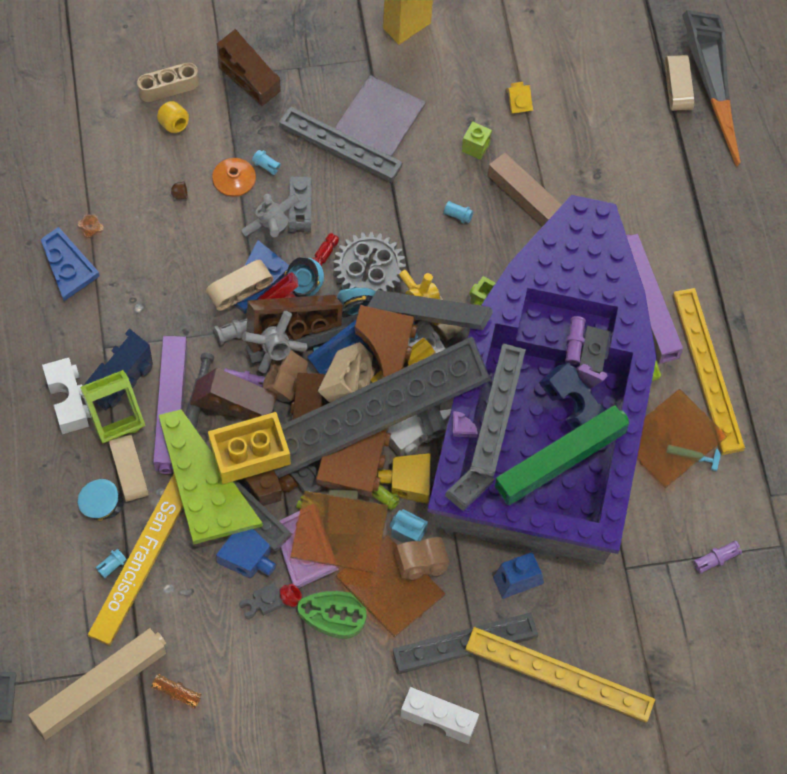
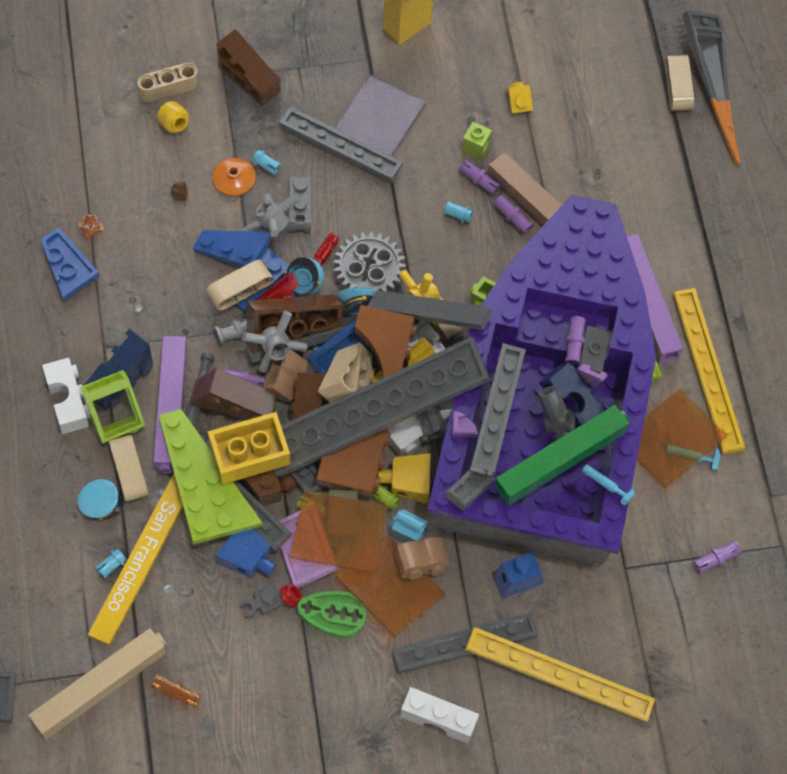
none -> blue wing [193,230,272,268]
none -> medium lavender pin [459,159,501,196]
none -> medium lavender pin [493,195,534,235]
none -> dark grey piece [538,386,575,441]
none -> medium azure piece [582,464,635,505]

